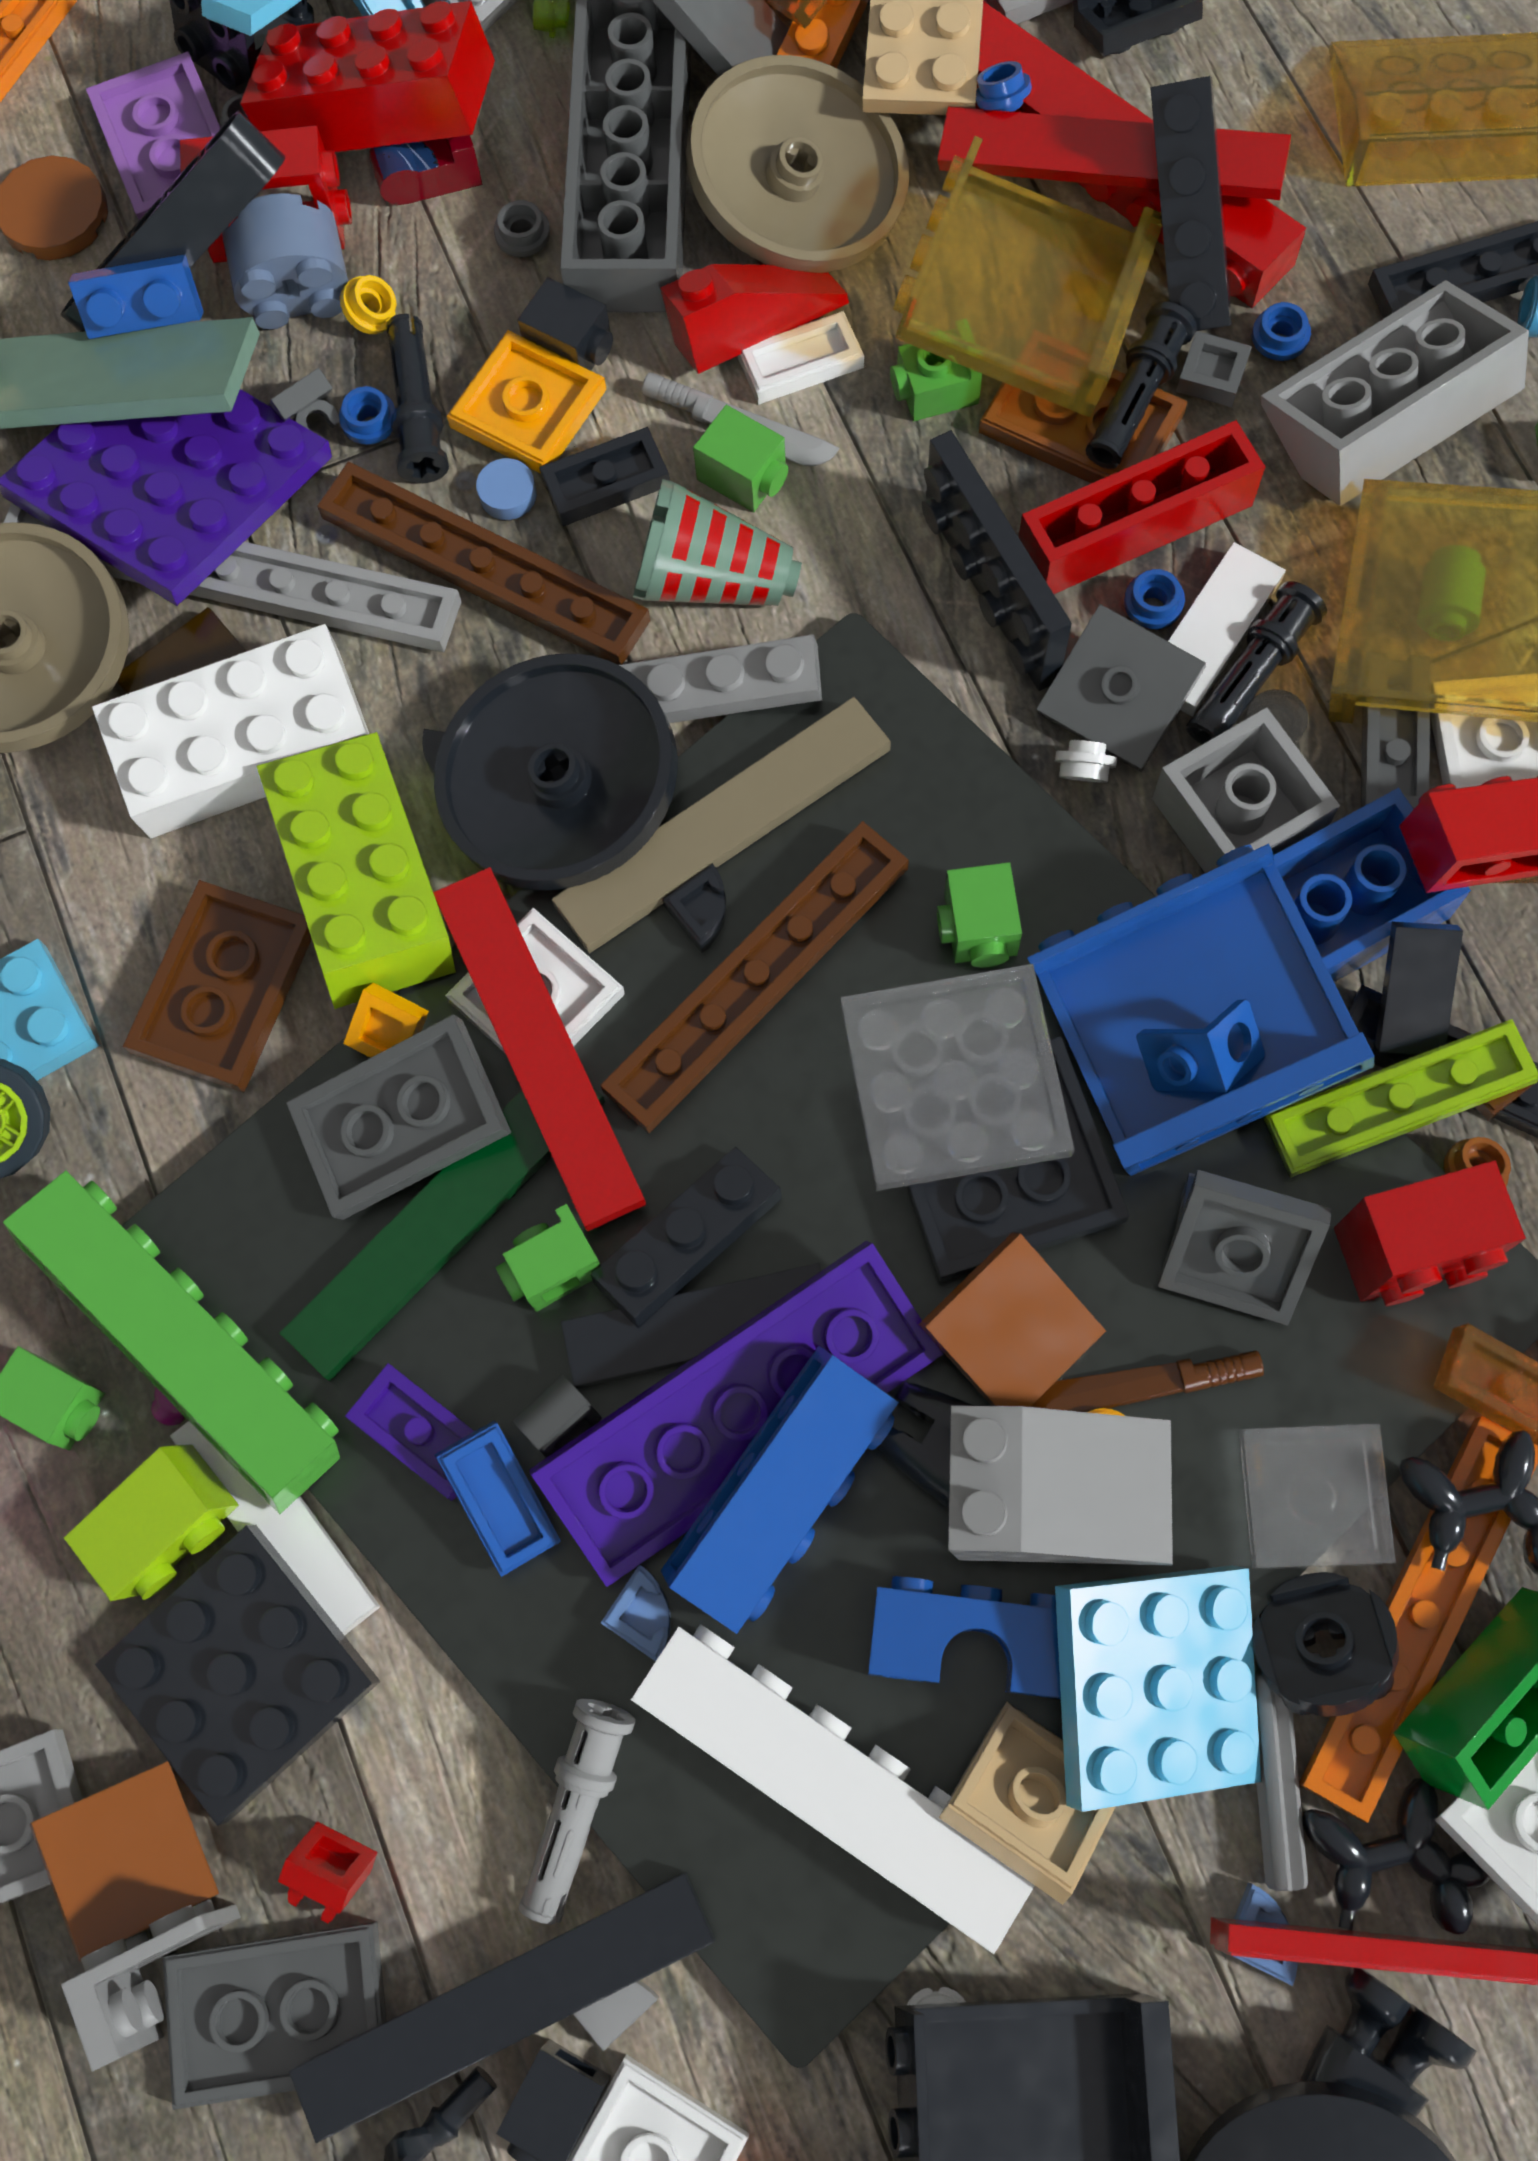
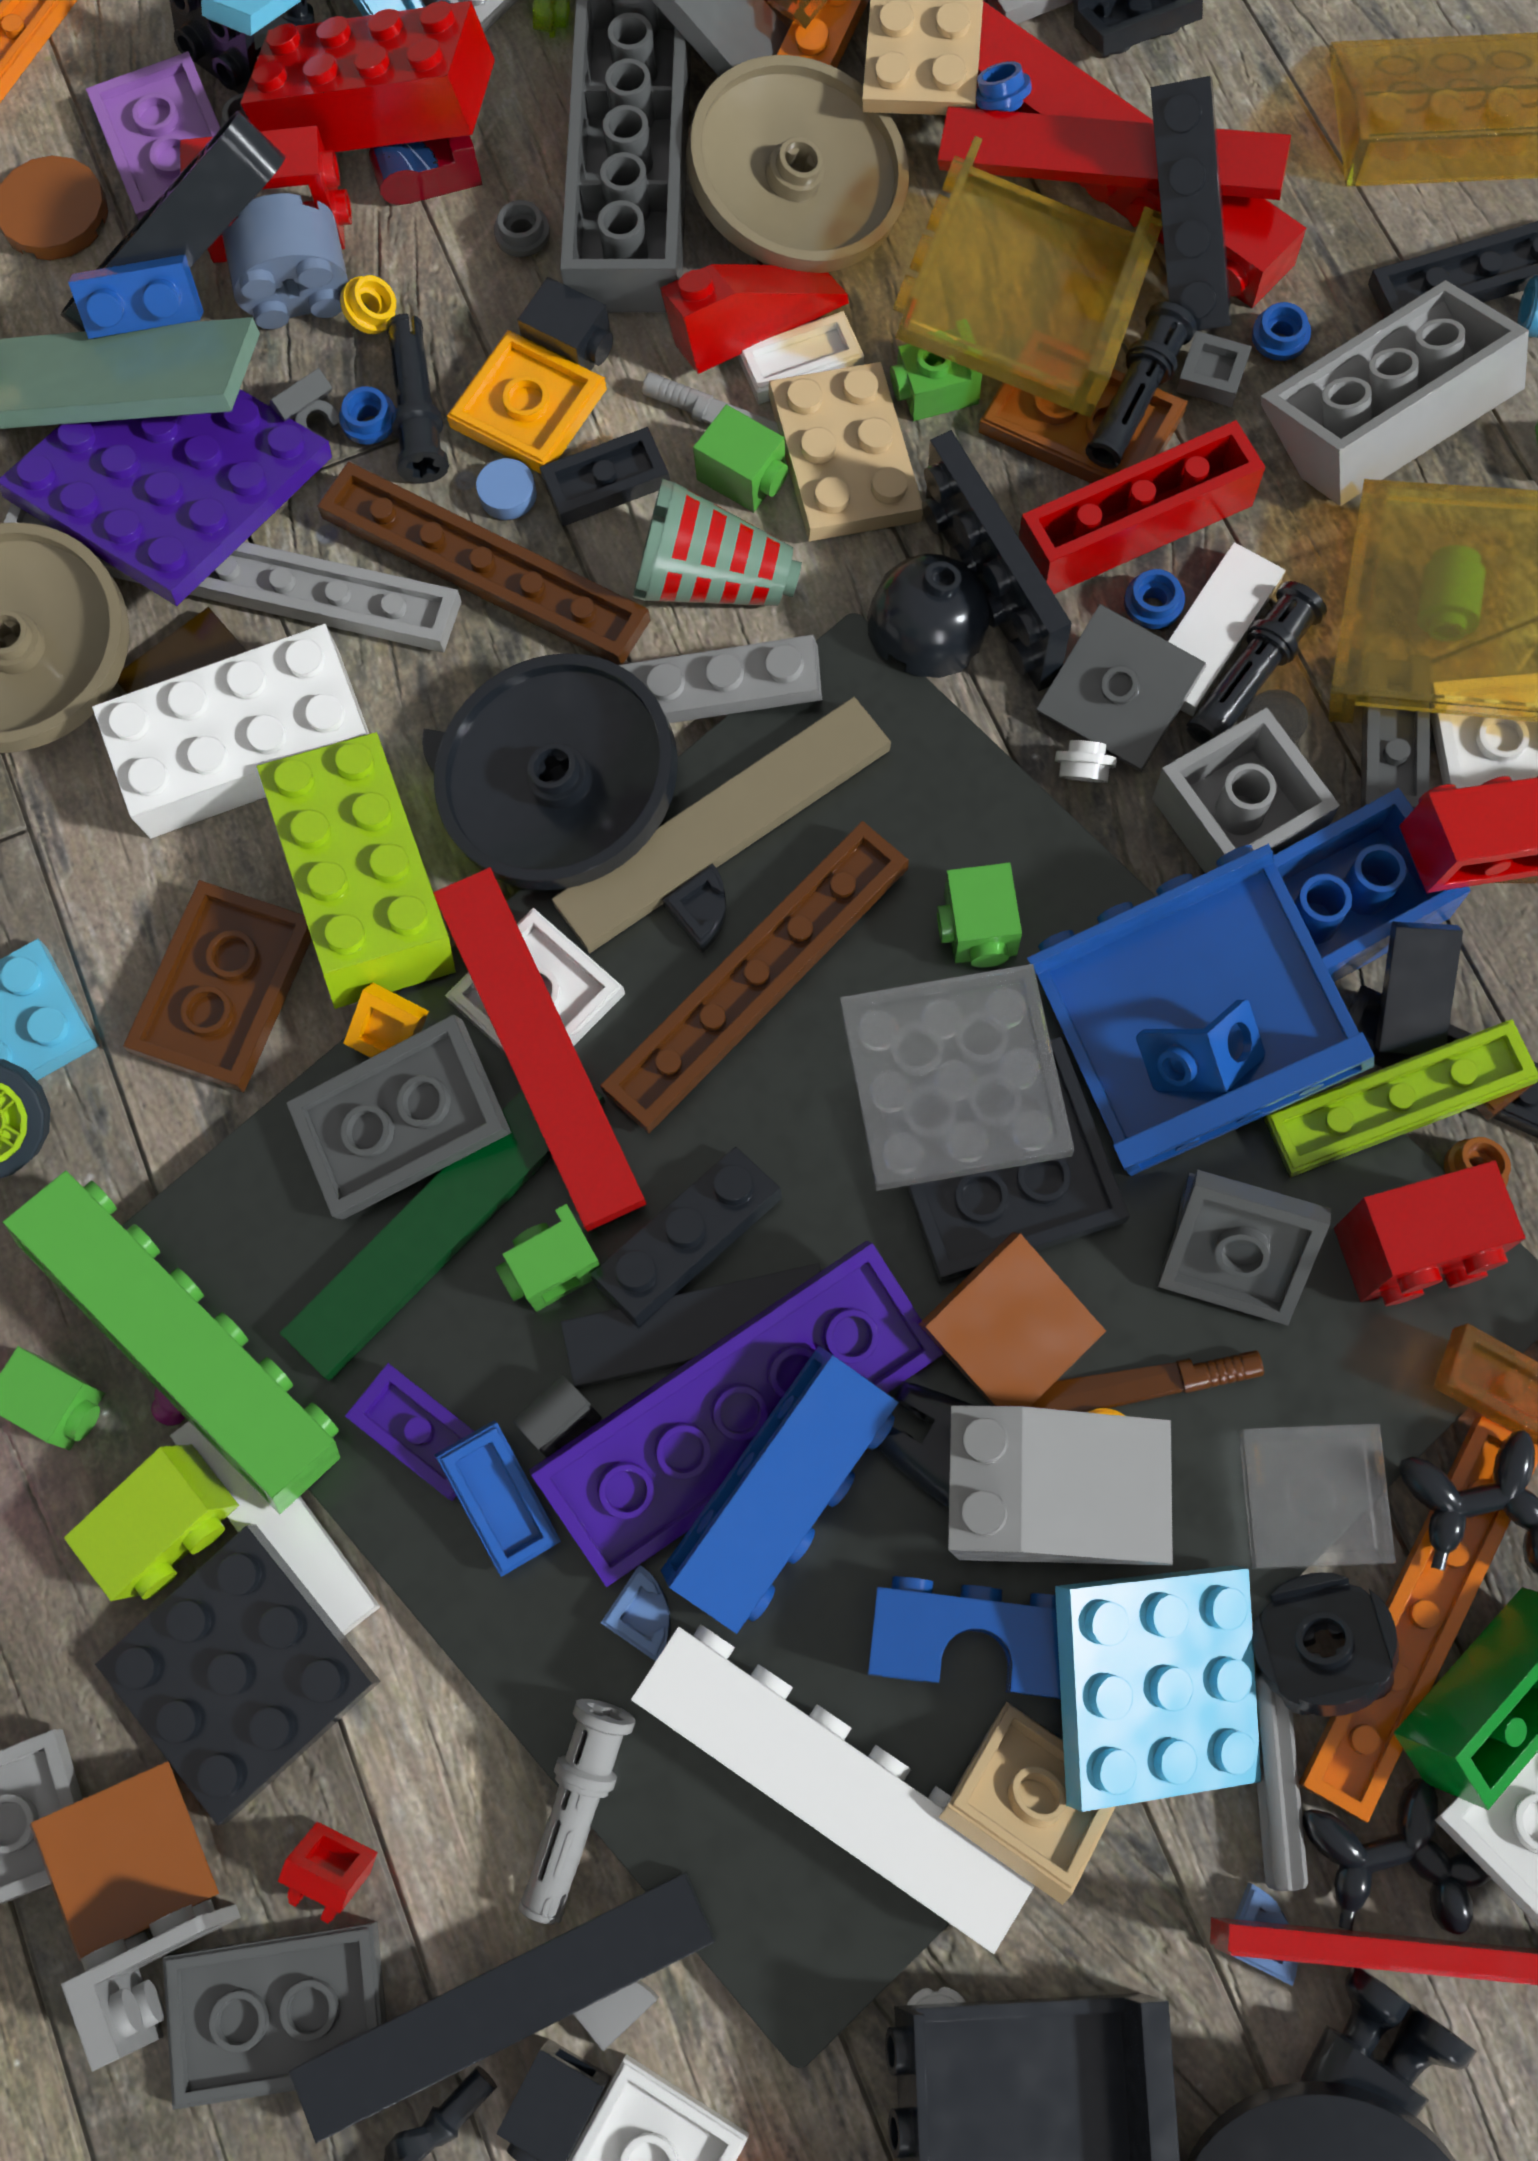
none -> tan plate [768,362,923,542]
none -> black cylinder [867,553,990,678]

